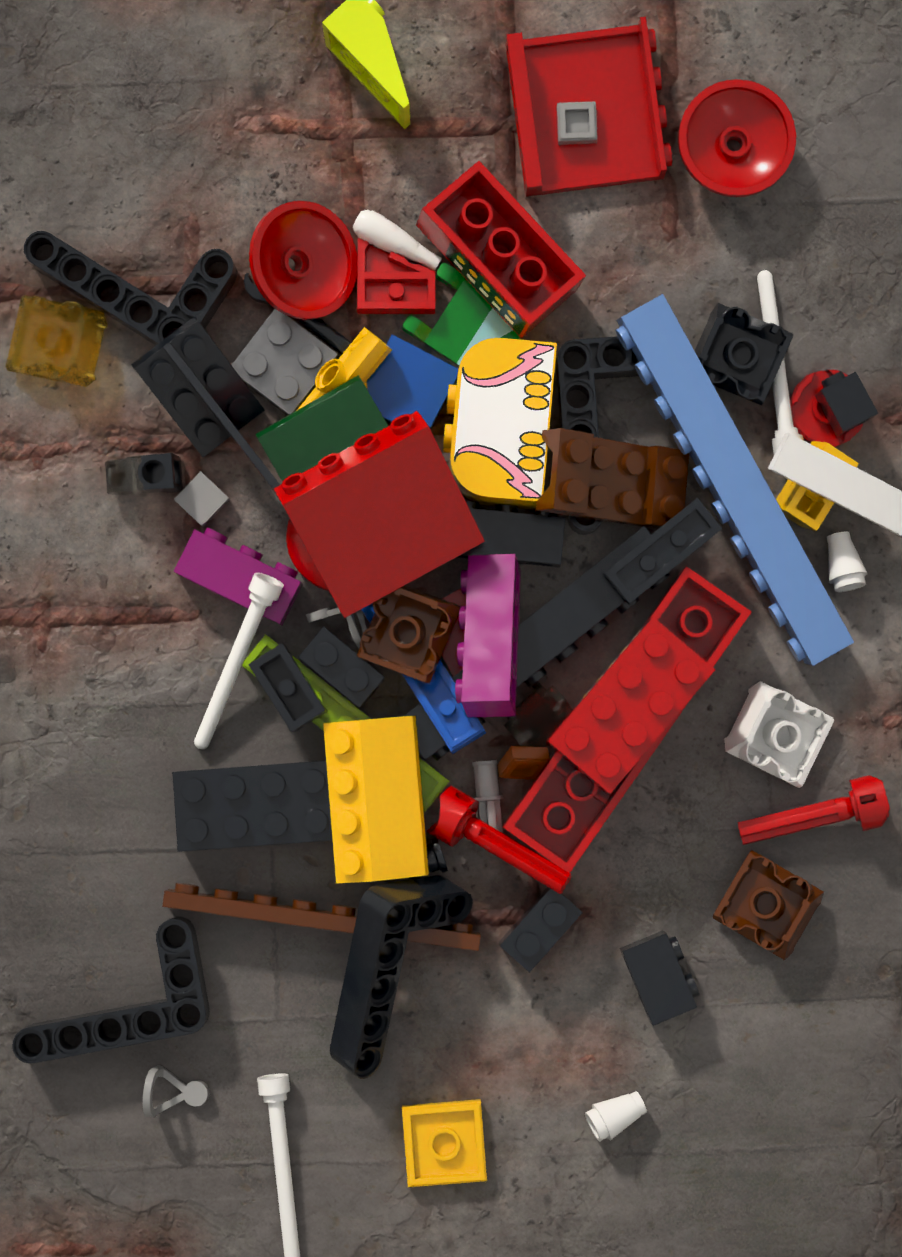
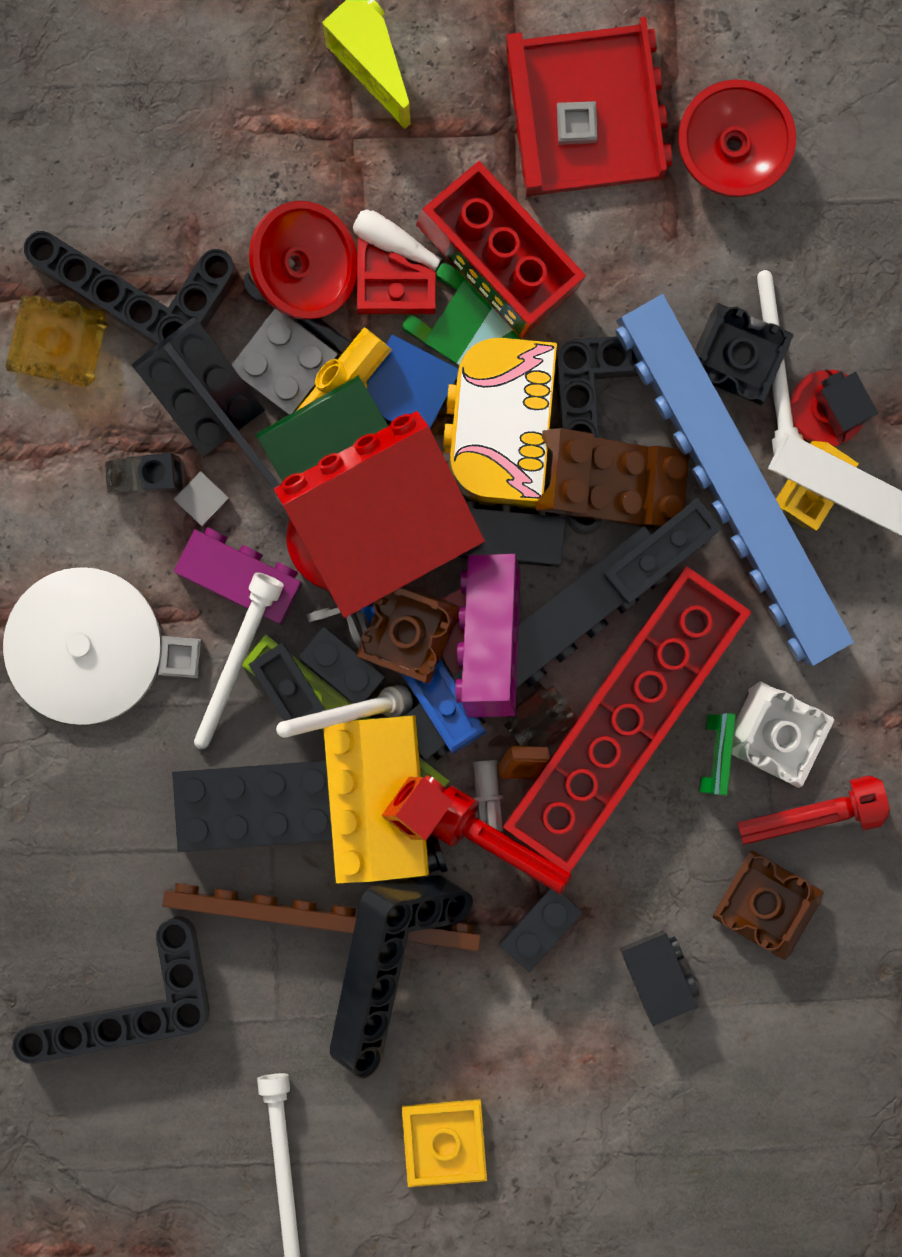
light grey piece [142,1065,210,1117] -> none
red brick [546,617,715,794] -> none
white cone [585,1091,647,1142] -> none
white cone [826,531,868,592] -> none
none -> white dish [3,568,161,725]
none -> light grey tile [158,636,202,679]
none -> white piece [276,685,413,738]
none -> red brick [381,775,453,841]
none -> green flag [699,713,736,796]

